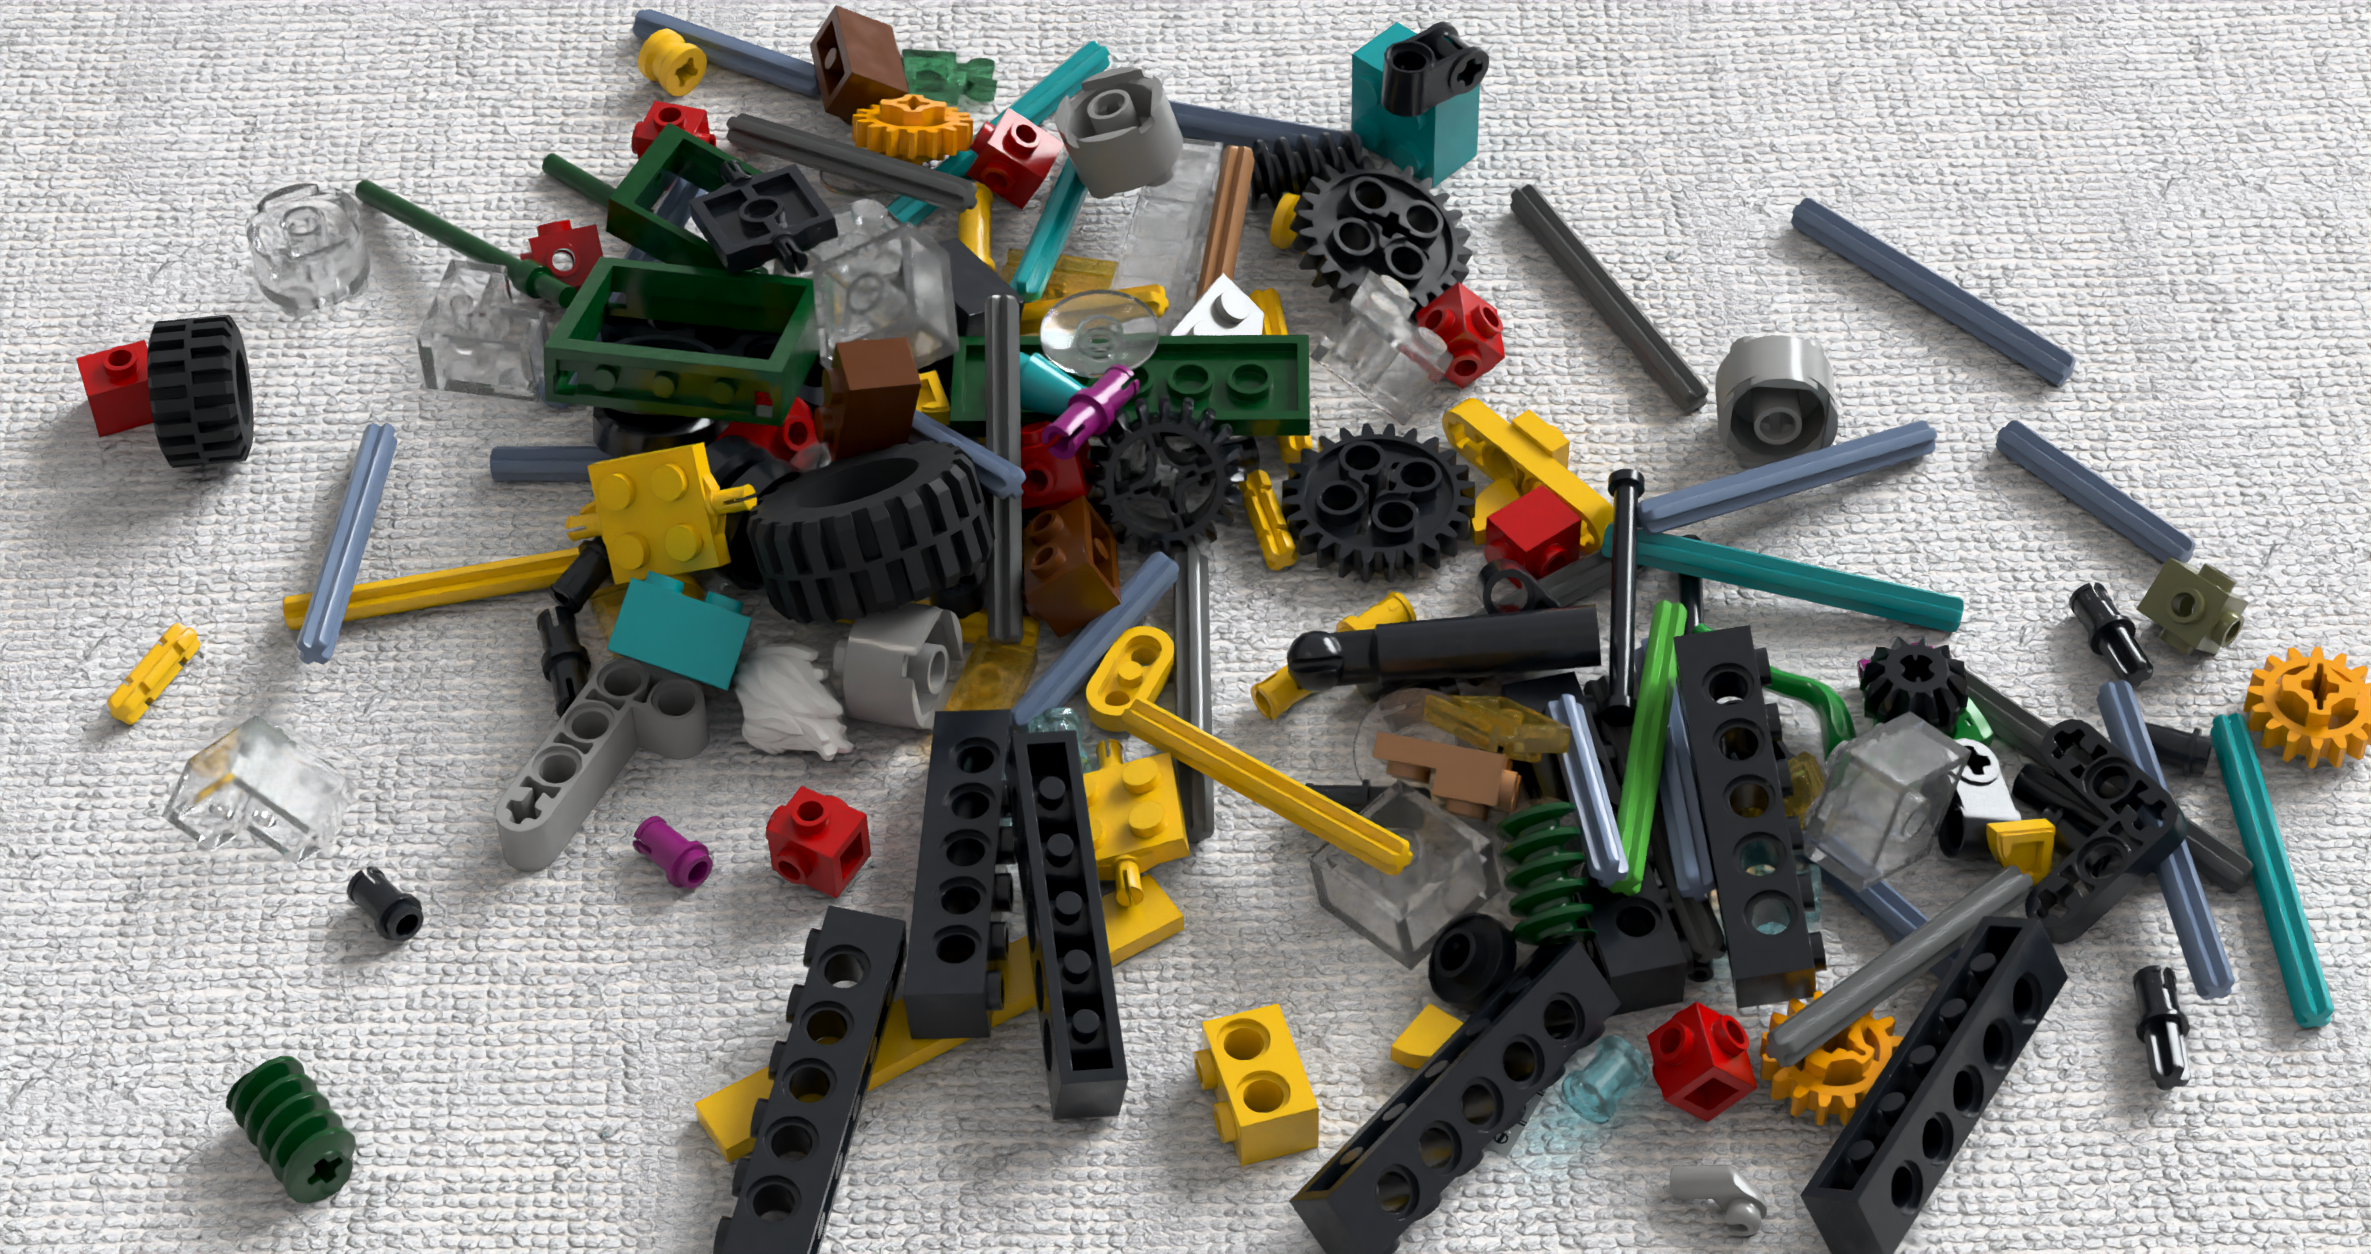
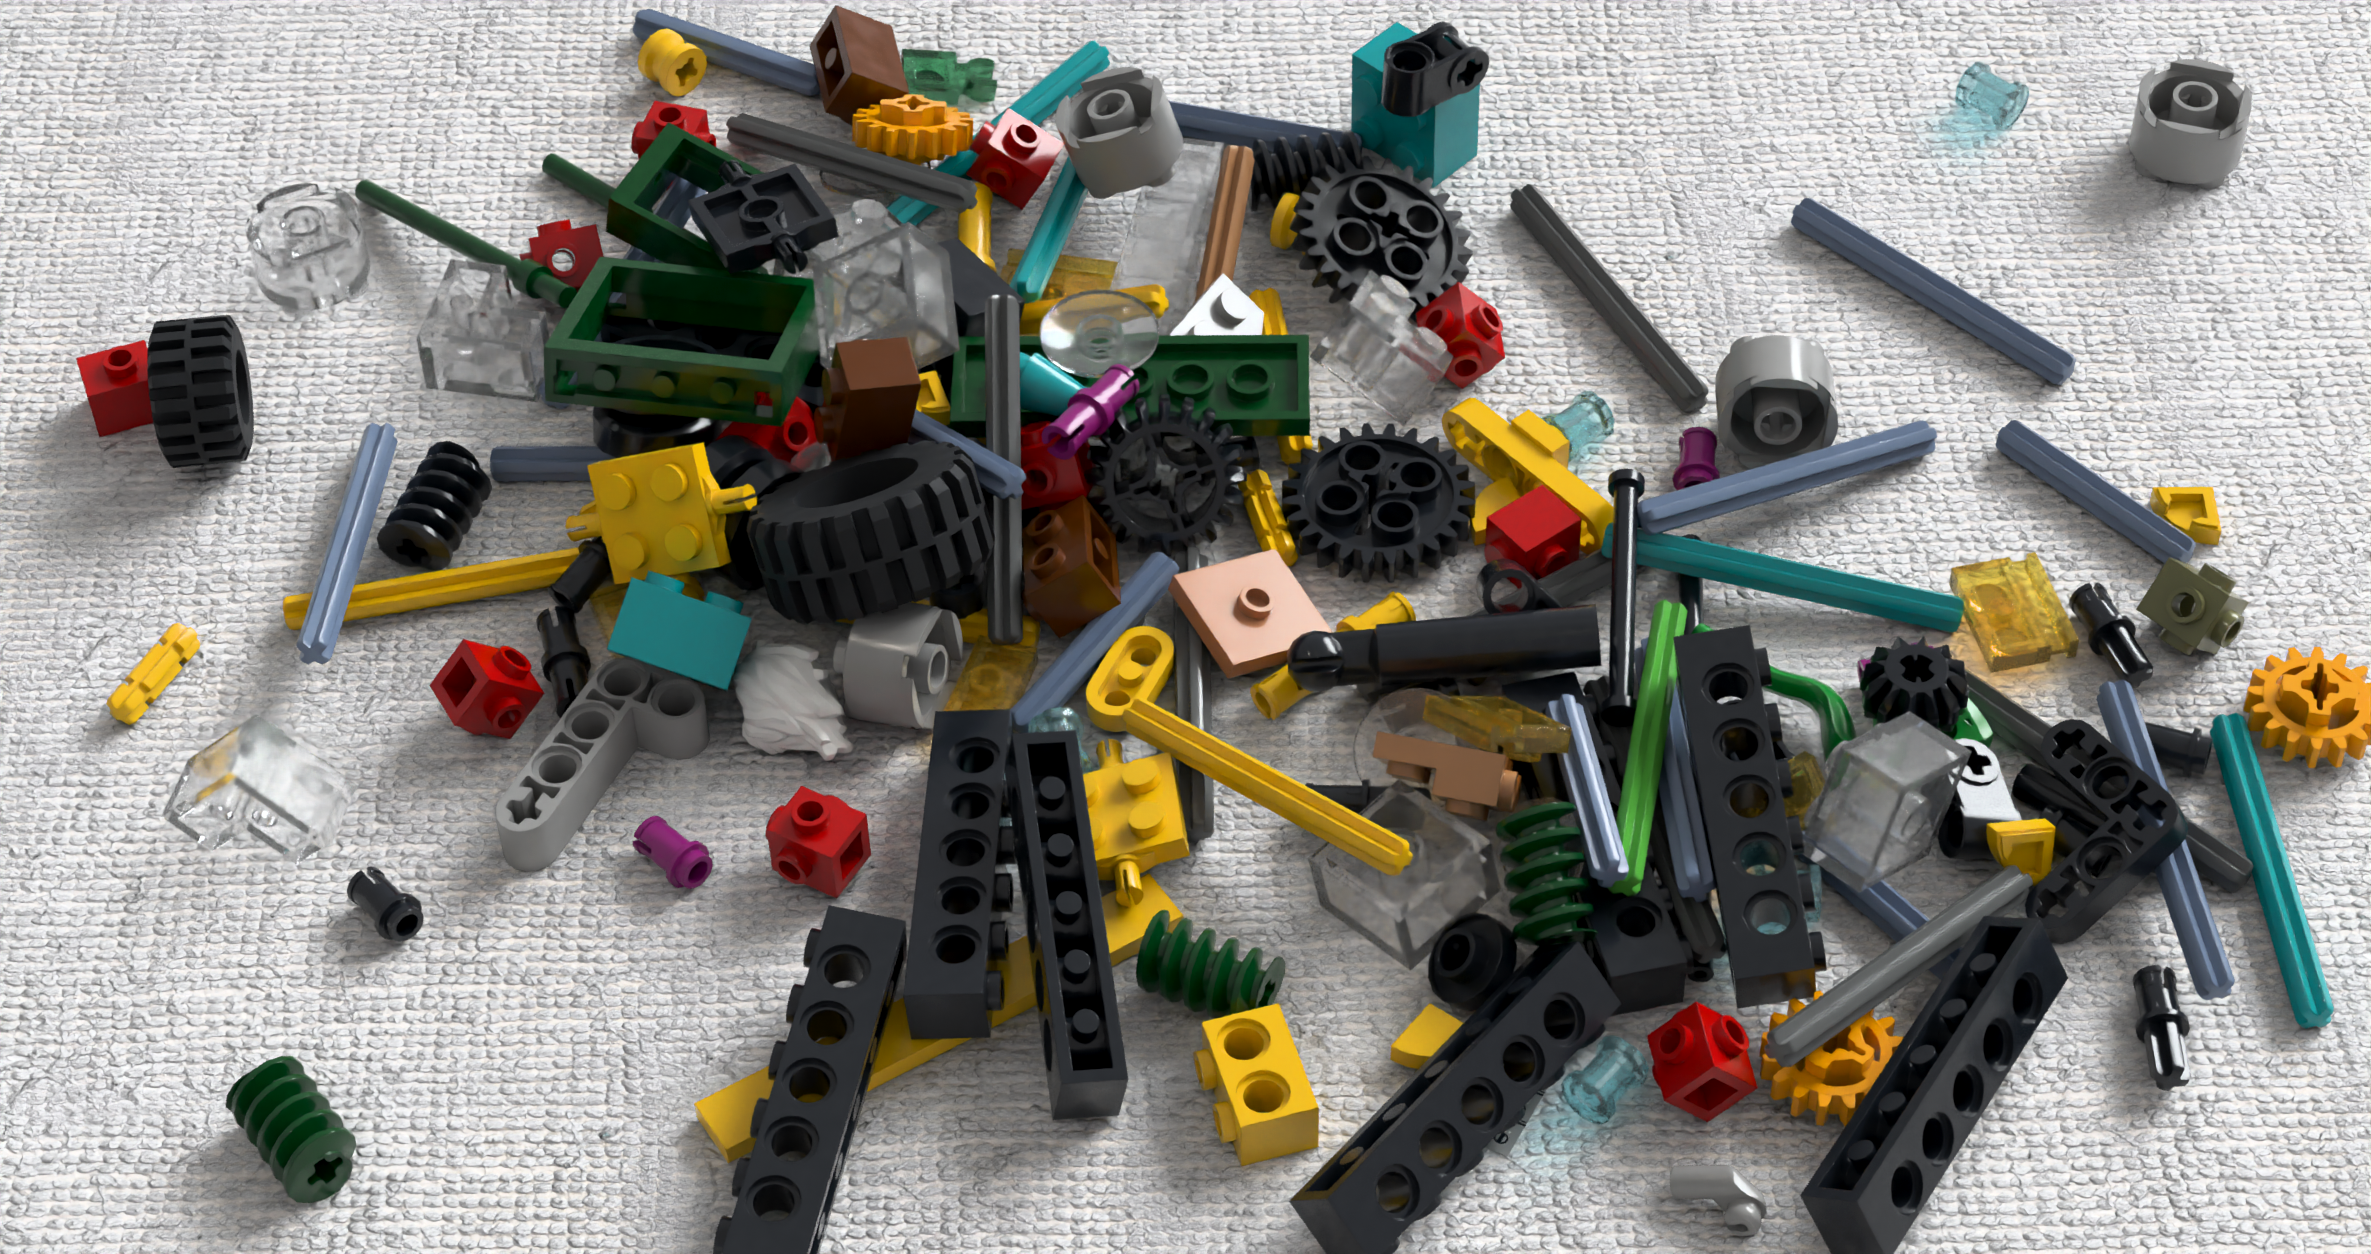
none -> black piece [377,441,492,570]
none -> red brick [429,639,545,739]
none -> dark green piece [1136,910,1285,1019]
none -> plate [1168,549,1333,679]
none -> clear light blue bush [1541,390,1615,463]
none -> magenta pin [1672,427,1720,490]
none -> clear yellow plate [1949,552,2079,673]
none -> clear light blue bush [1955,61,2029,129]
none -> light grey brick [2129,59,2253,189]
none -> yellow tile [2150,487,2221,545]

